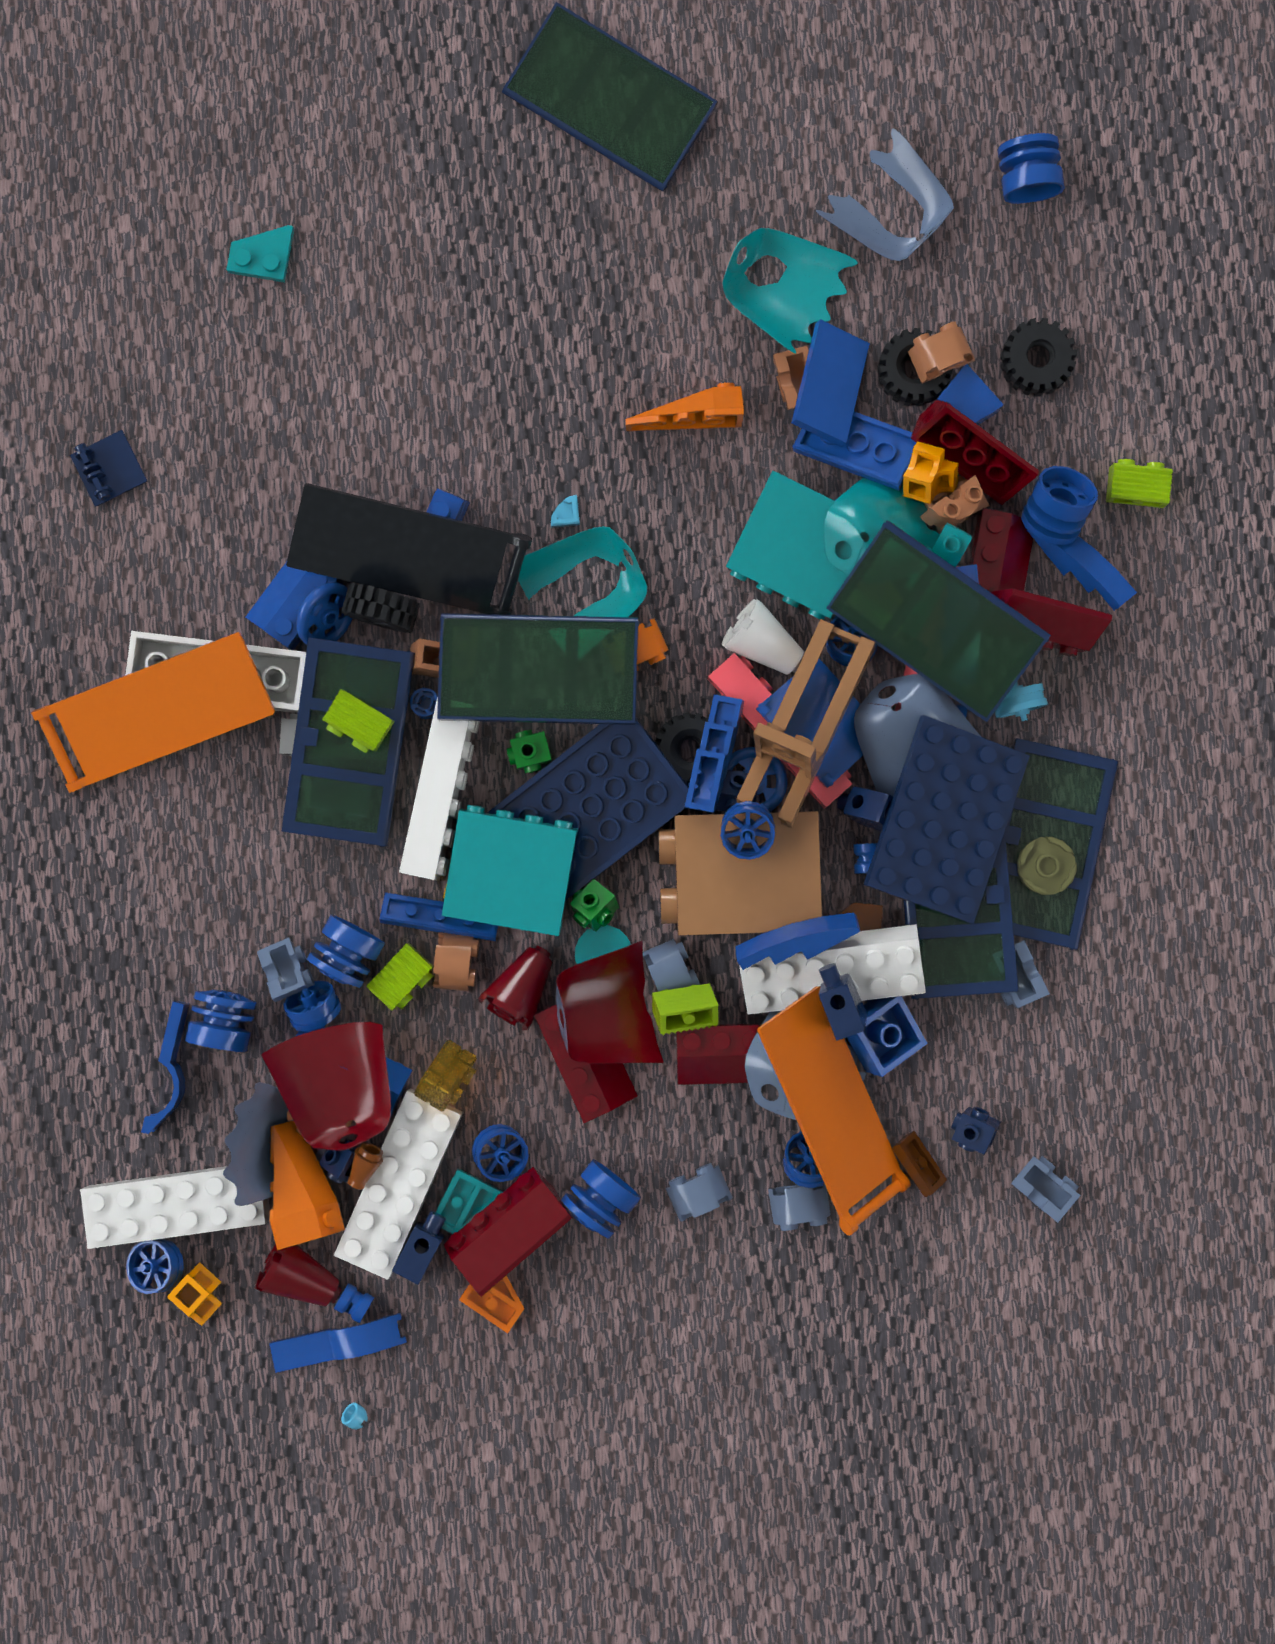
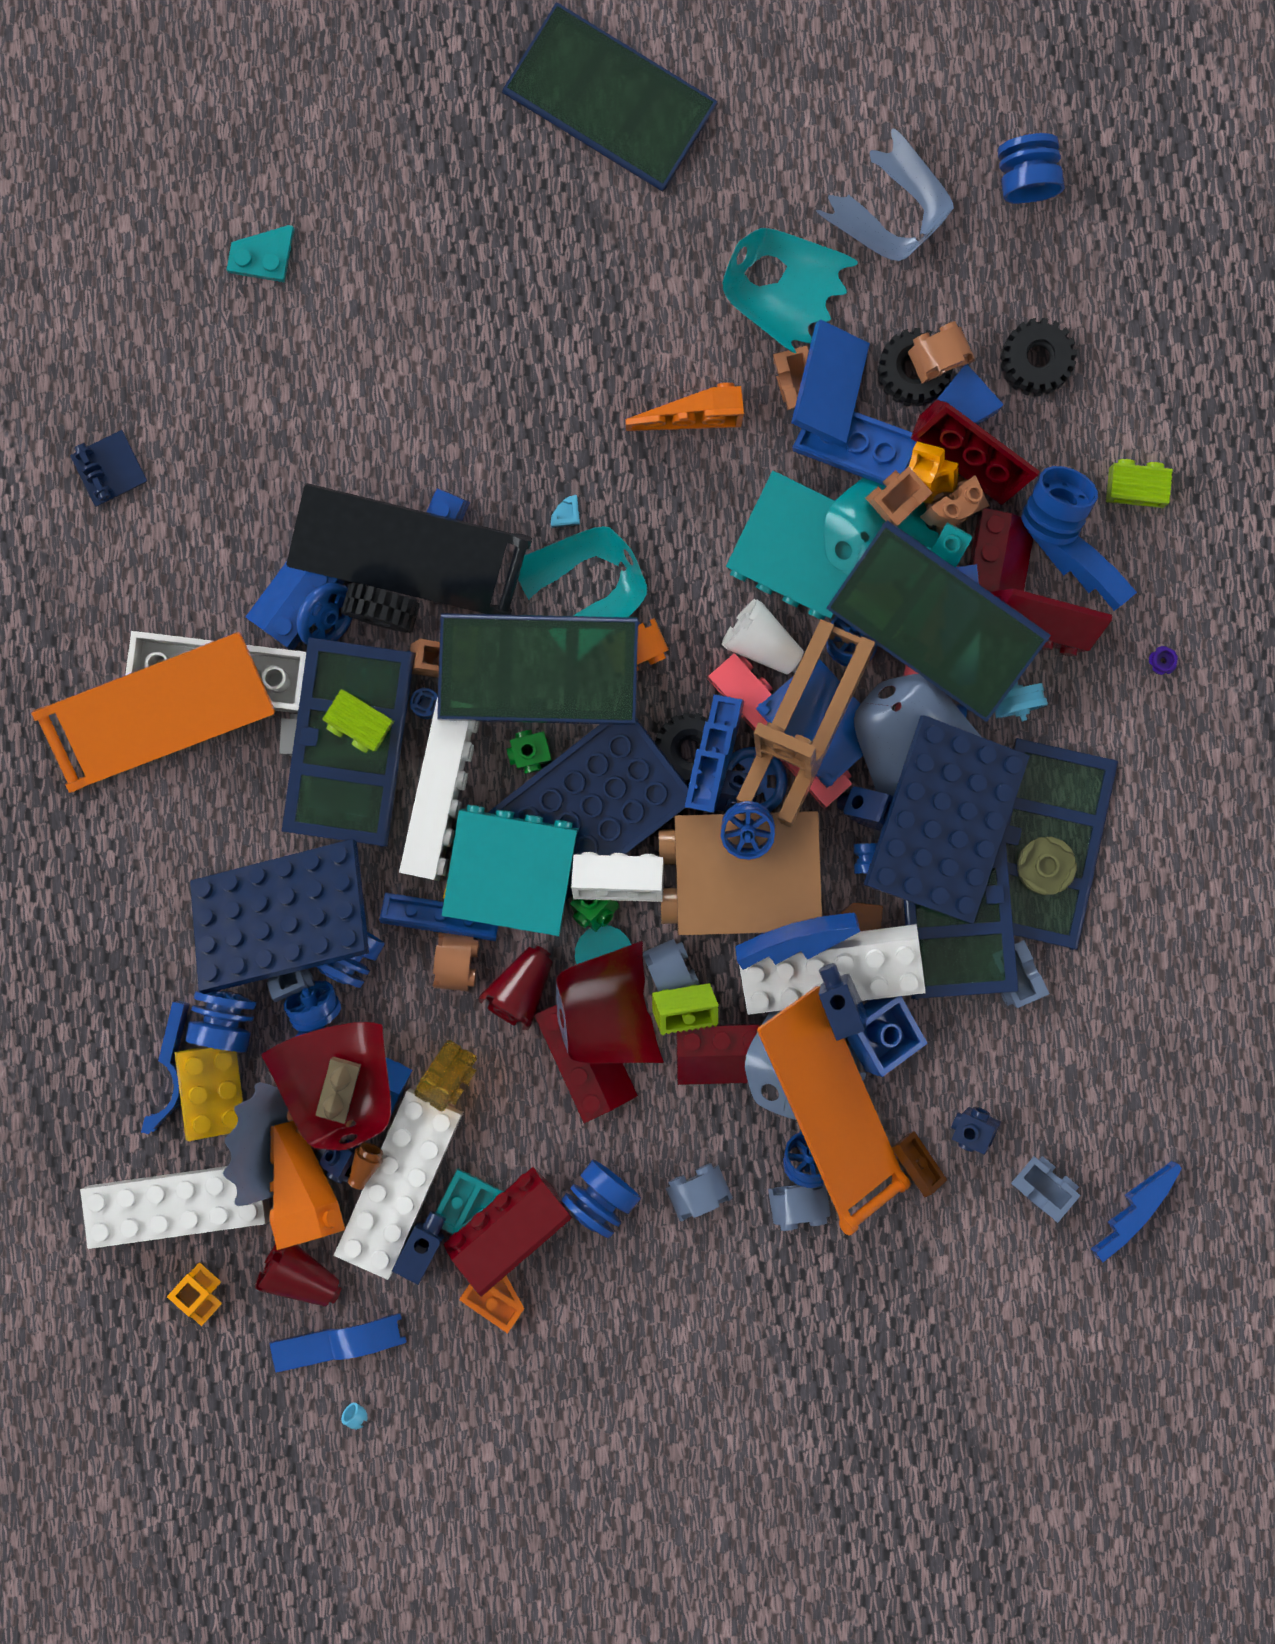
blue wheel [126,1239,184,1294] -> none
blue wheel [334,1283,375,1324] -> none
lime brick [366,943,434,1011] -> none
blue wheel [472,1124,529,1182] -> none
none -> yellow plate [174,1047,243,1141]
none -> dark blue plate [190,839,369,994]
none -> dark tan tile [315,1056,361,1123]
none -> white brick [571,852,664,902]
none -> nougat cylinder [865,467,932,526]
none -> blue slope [1091,1161,1182,1262]
none -> dark purple plate [1149,646,1178,675]

